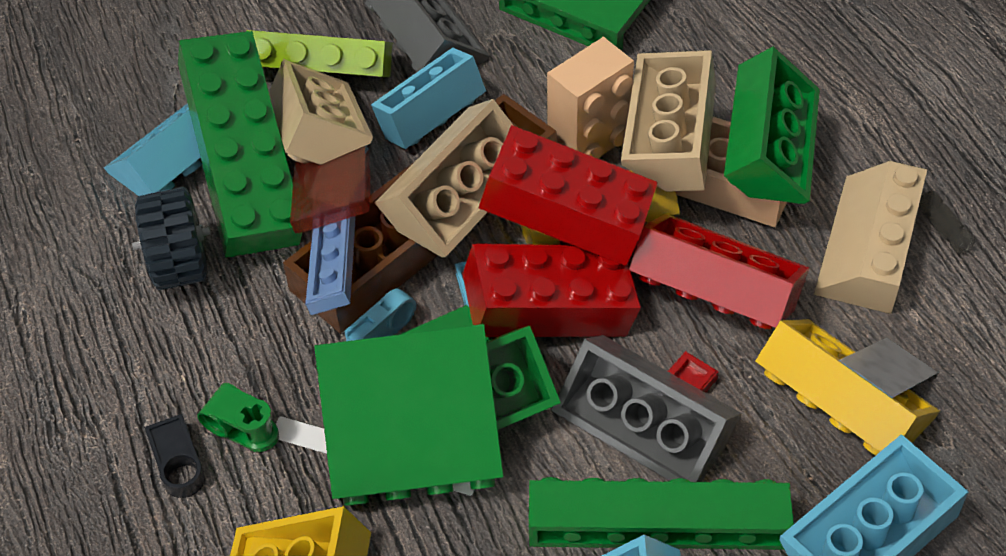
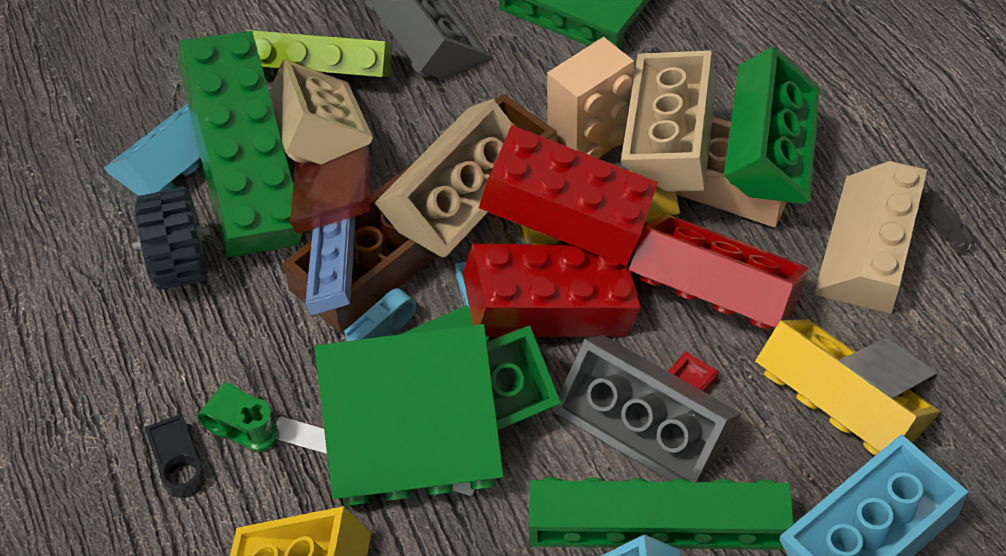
medium azure brick [371,48,486,149] -> none

